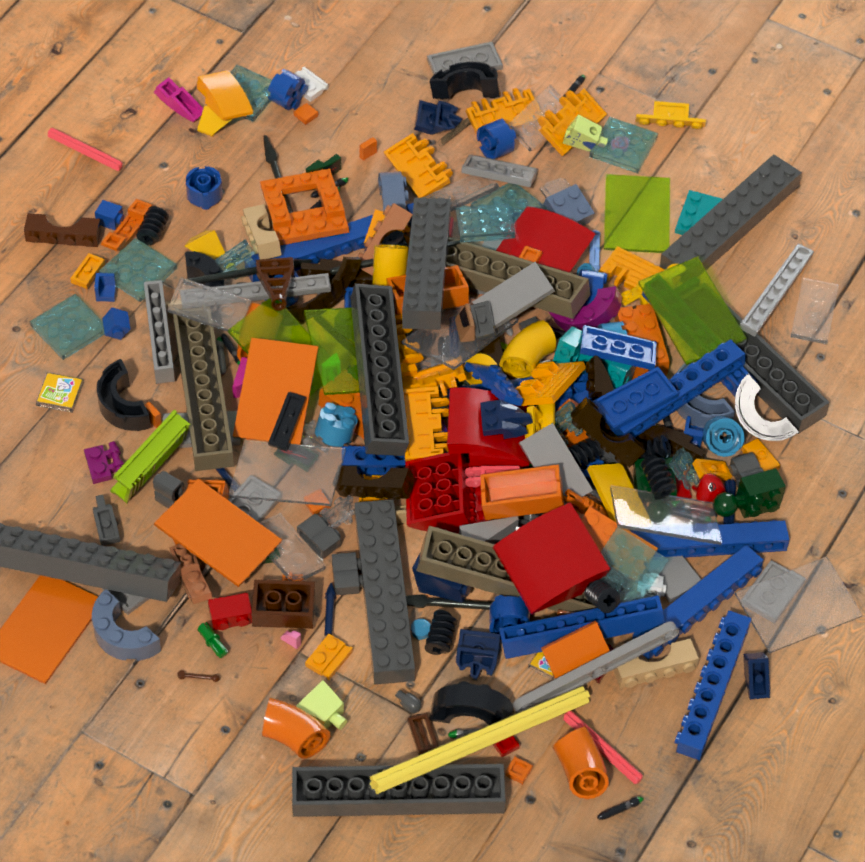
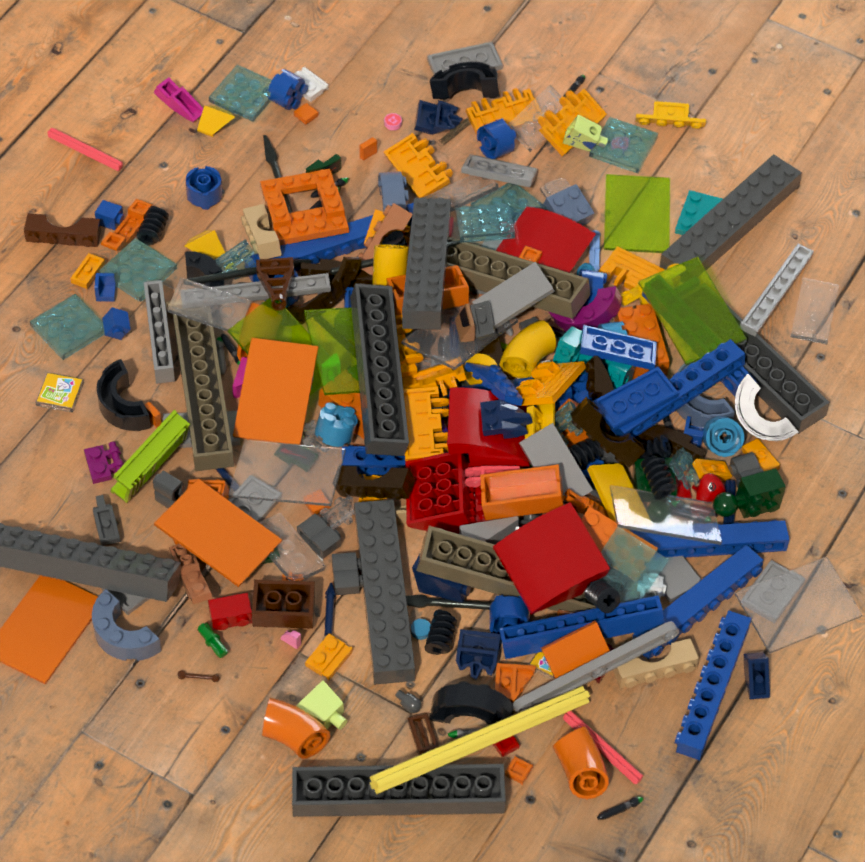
light orange slope [197,70,253,121] -> none
black tile [268,392,307,451] -> none
none -> tile [384,113,402,130]
none -> orange wing [495,663,536,704]

